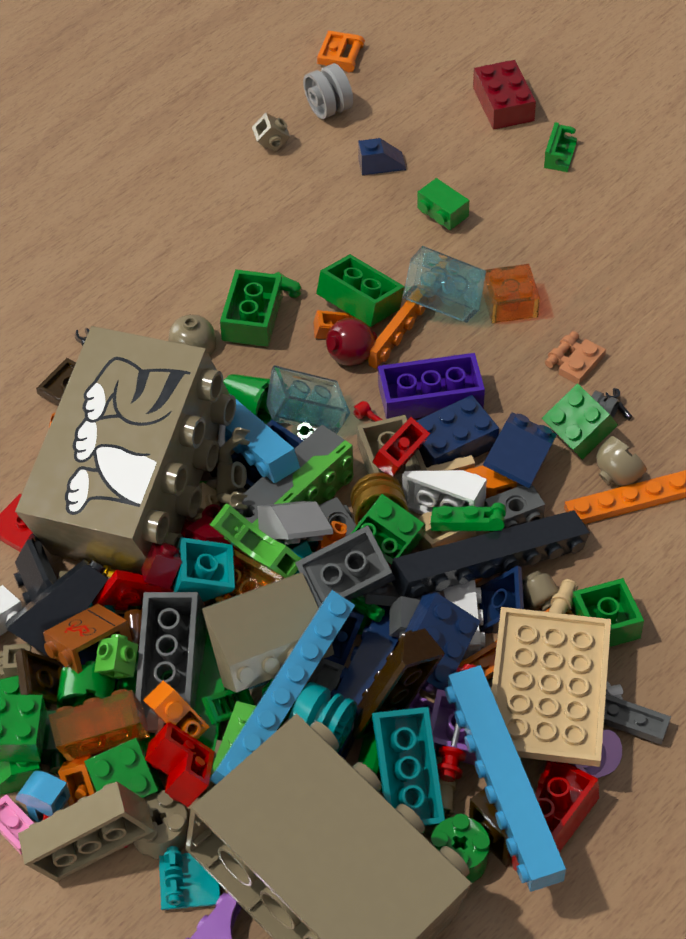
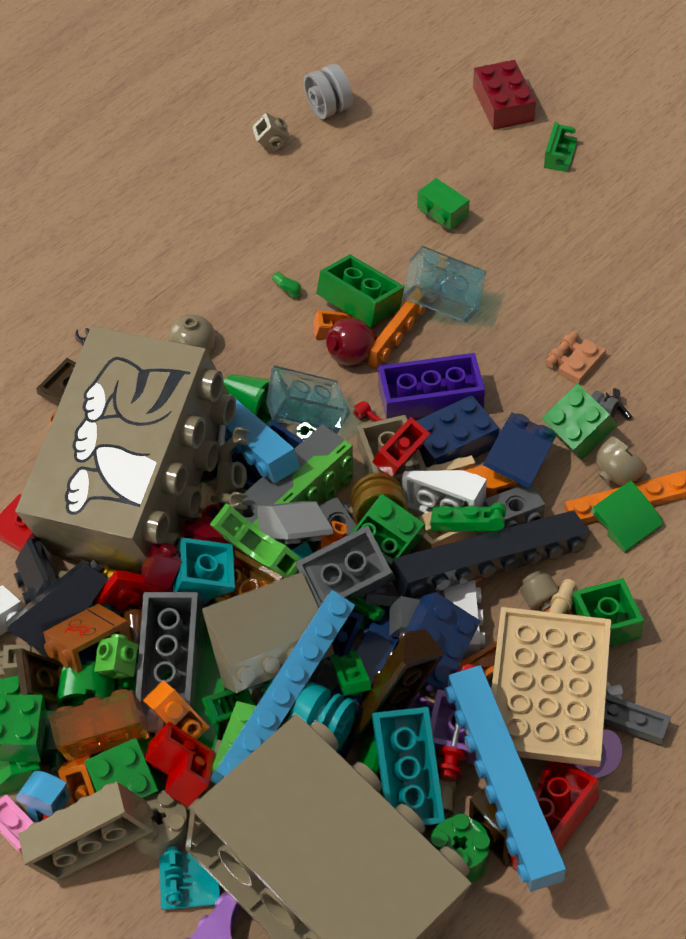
green brick [220,269,283,347] -> none
orange plate [317,30,365,72] -> none
dark blue slope [358,138,406,176] -> none
dark blue slope [479,566,524,633] -> none
clear orange brick [482,264,540,324] -> none
none -> green plate [330,650,372,696]
none -> green slope [591,480,664,553]

